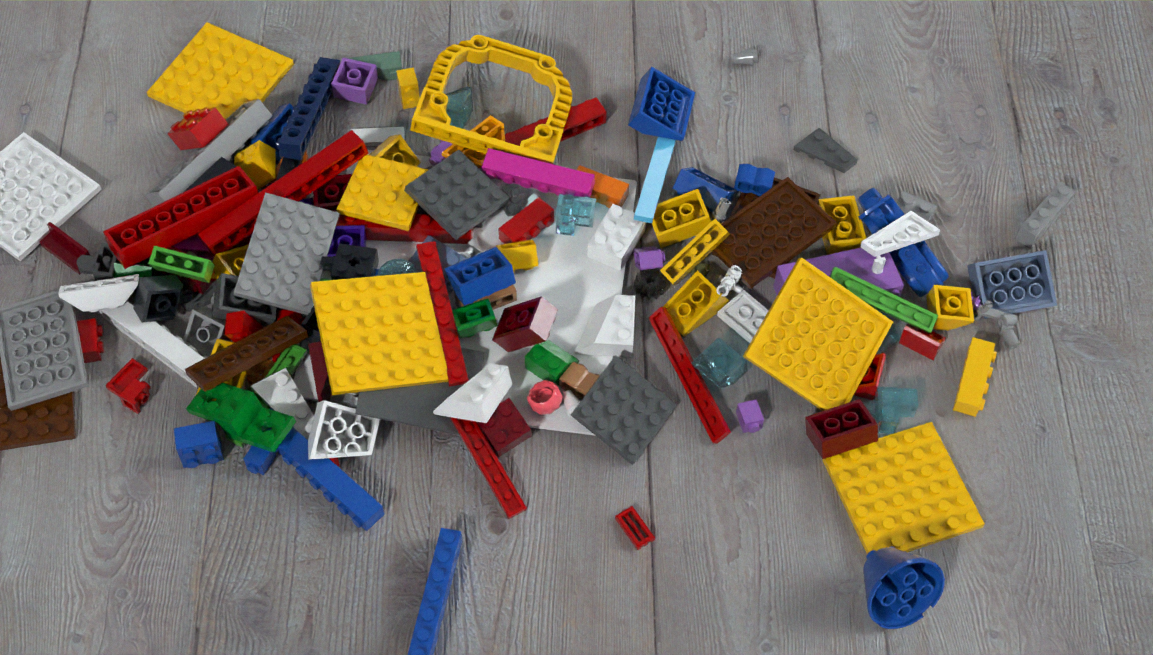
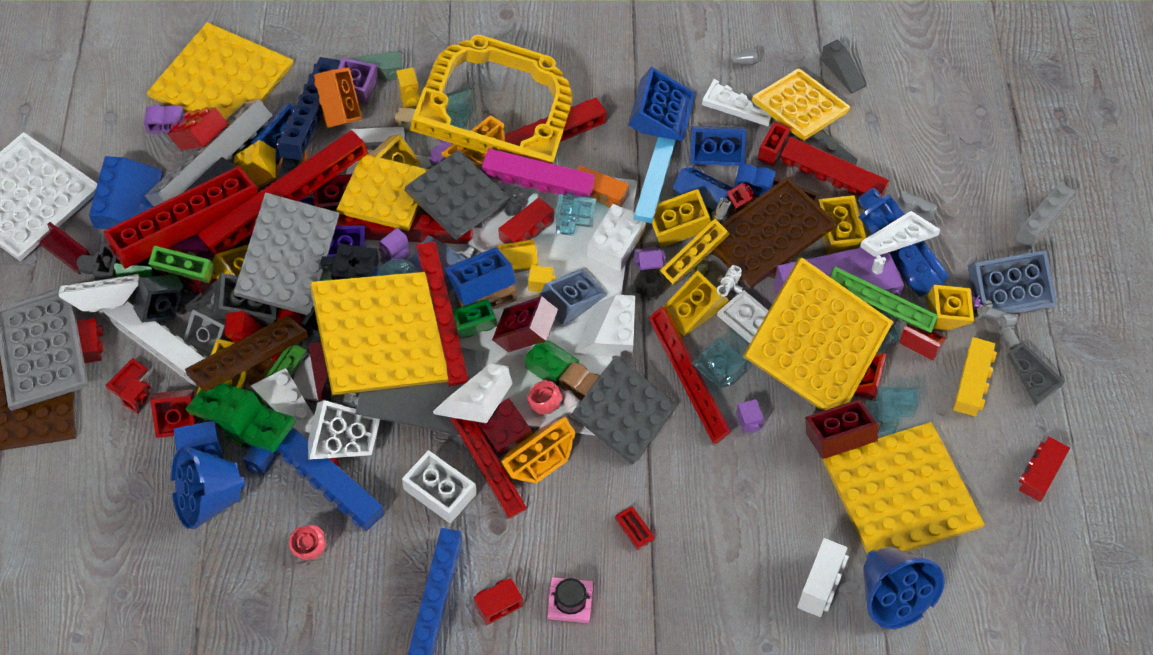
none -> blue slope [89,156,163,229]
none -> medium lavender brick [144,105,184,133]
none -> red slope [150,389,196,438]
none -> blue cone [171,446,245,529]
none -> coral hair [289,525,326,561]
none -> orange brick [314,67,363,128]
none -> medium lavender brick [379,228,410,270]
none -> tan brick [395,108,416,131]
none -> white brick [402,450,476,524]
none -> red brick [474,578,523,626]
none -> light orange wedge [501,416,576,484]
none -> yellow brick [528,265,557,292]
none -> sand blue slope [539,269,608,325]
none -> piece [547,577,593,623]
none -> blue slope [690,126,746,165]
none -> white wing [702,79,773,126]
none -> red brick [727,183,754,208]
none -> yellow plate [752,68,851,141]
none -> red brick [757,122,791,167]
none -> red brick [781,136,889,197]
none -> white brick [797,538,849,617]
none -> dark grey slope [821,39,866,94]
none -> dark grey wing [1008,342,1065,406]
none -> red brick [1019,436,1070,502]

